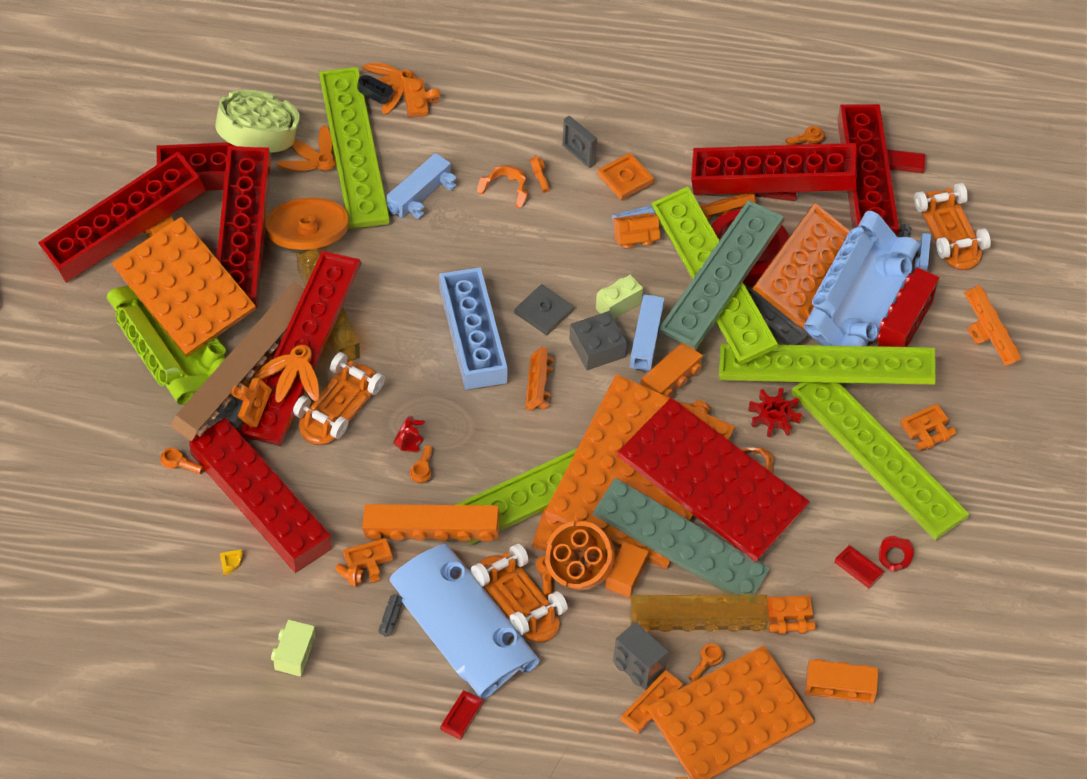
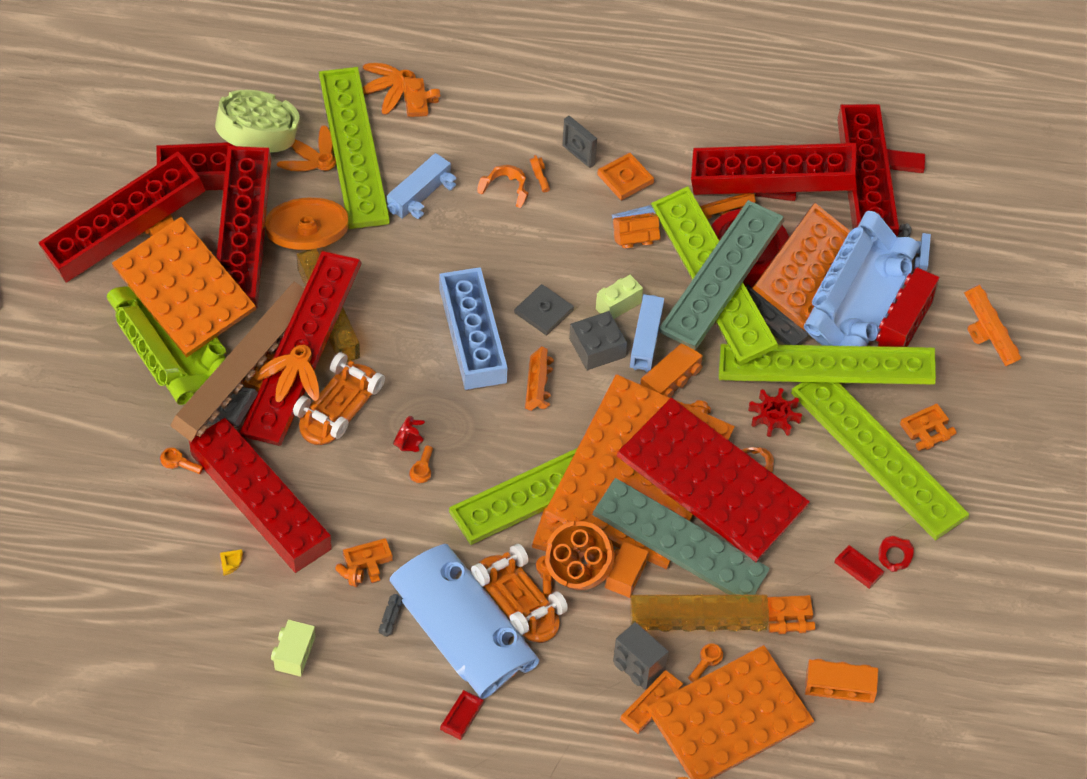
orange plate [231,378,272,427] -> none
black beam [357,75,393,104] -> none
orange brick [362,504,501,542] -> none
orange plate [785,126,824,145] -> none
orange piece [914,183,991,270] -> none

